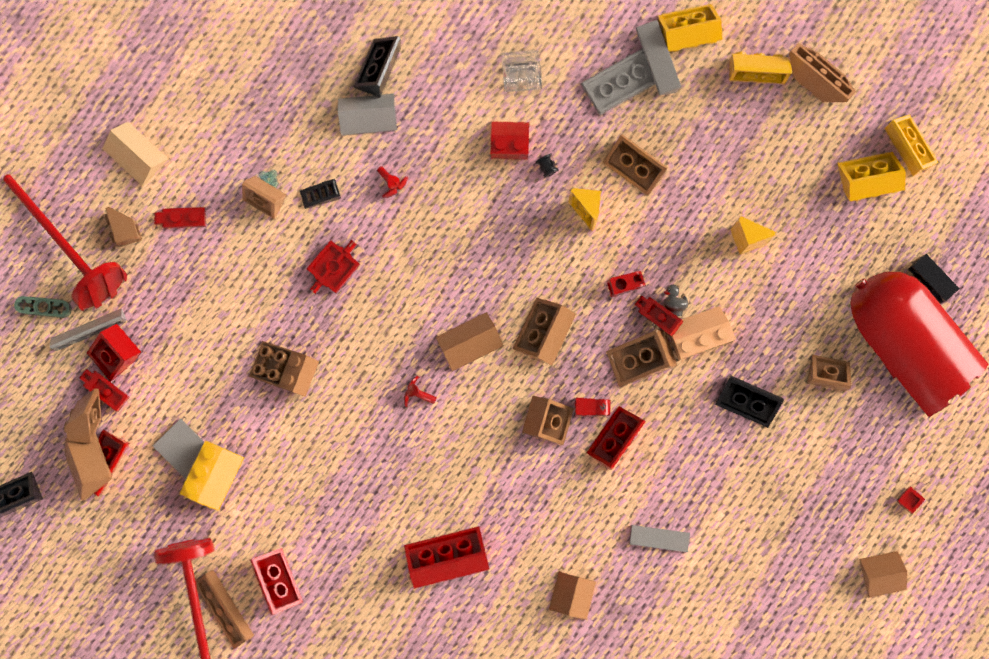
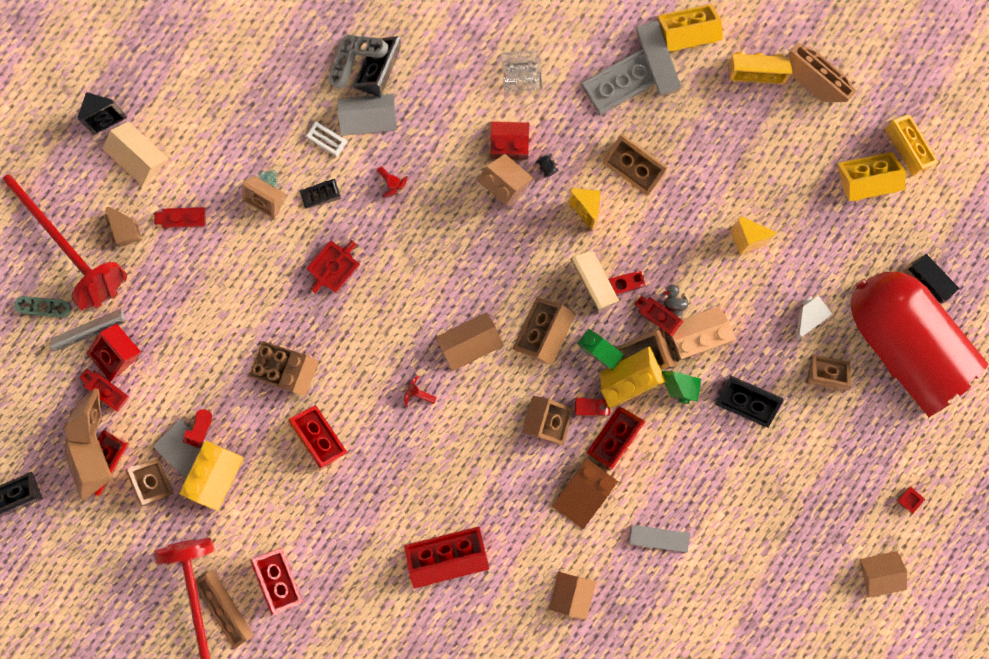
none -> black slope [77,92,128,135]
none -> medium nougat slope [126,459,174,506]
none -> red leg [182,409,212,449]
none -> red slope [288,405,348,470]
none -> white tile [305,121,347,158]
none -> light grey beam [328,35,389,89]
none -> medium nougat slope [477,154,534,207]
none -> dark orange slope [552,459,619,529]
none -> tan slope [572,250,619,313]
none -> green slope [577,328,624,371]
none -> yellow slope [600,347,666,408]
none -> green slope [662,371,701,404]
none -> white slope [796,296,832,339]

